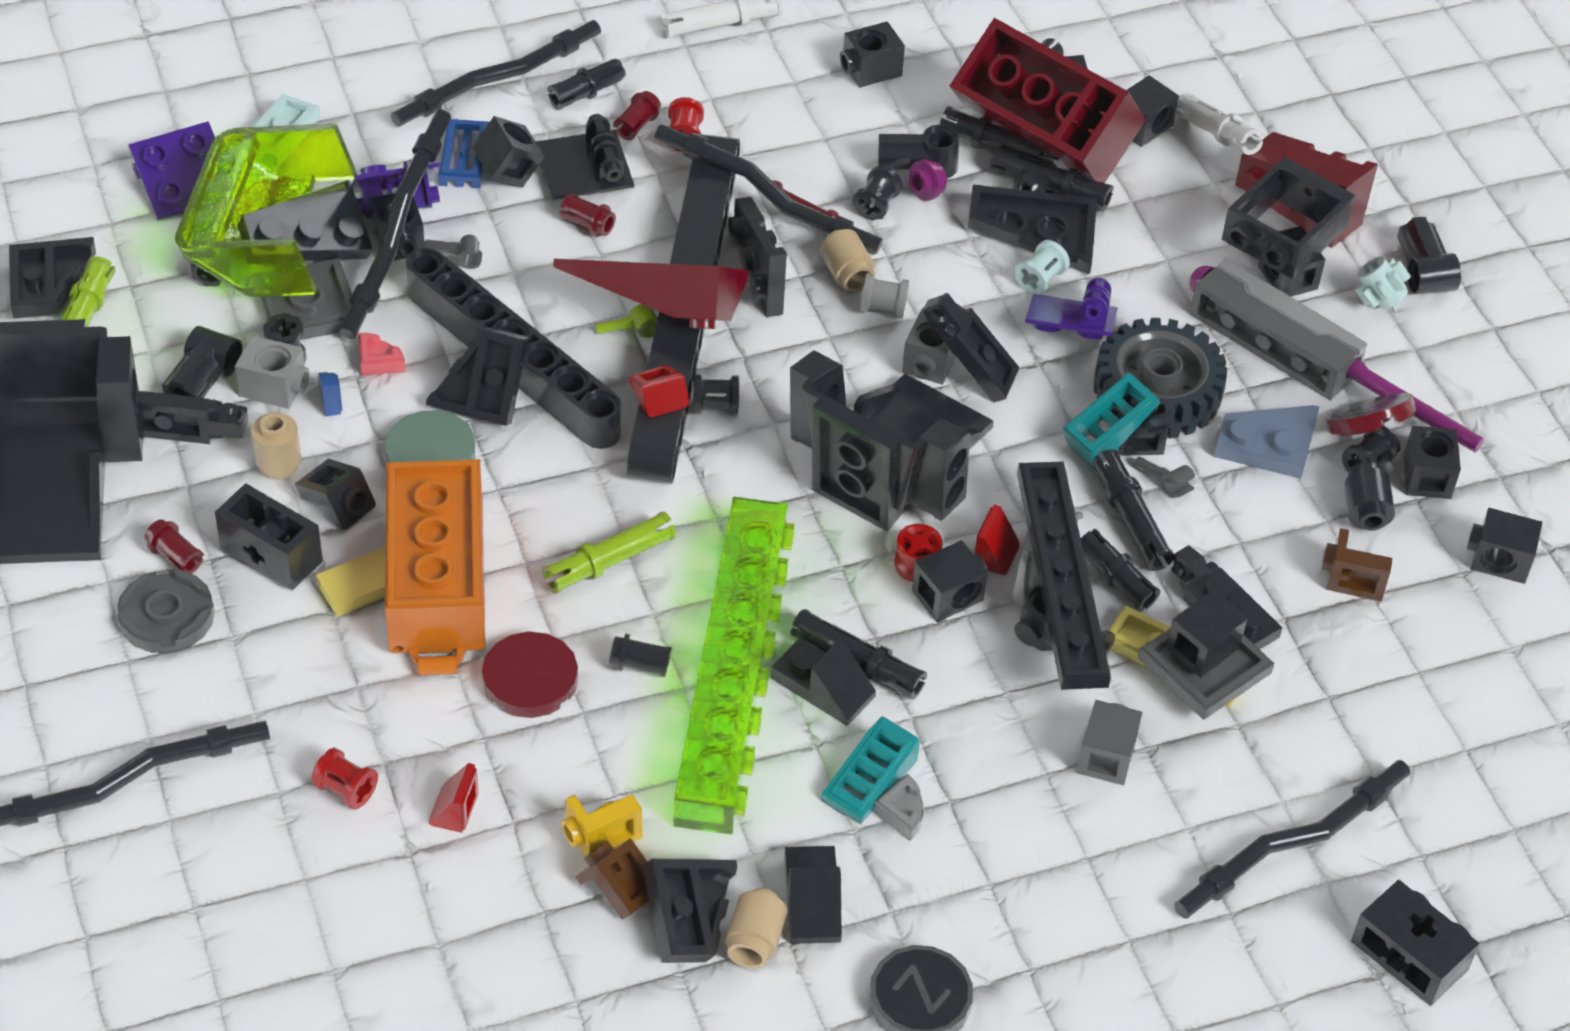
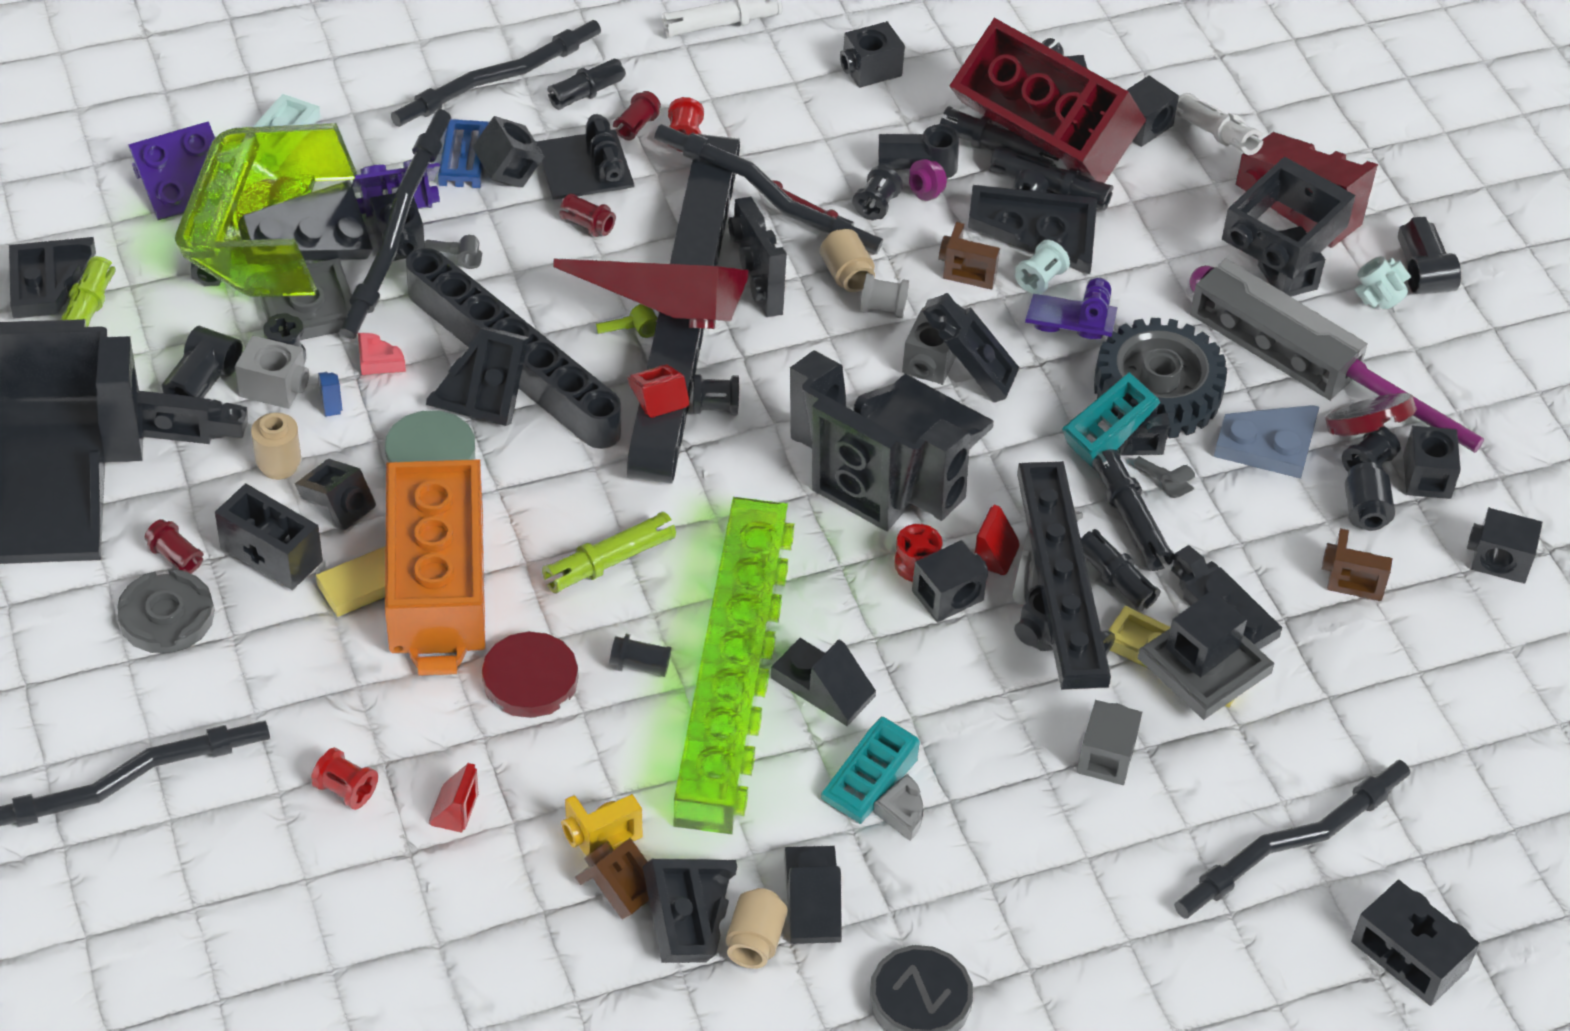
black pin [790,609,927,700] -> none
none -> reddish brown bracket [938,222,1000,290]

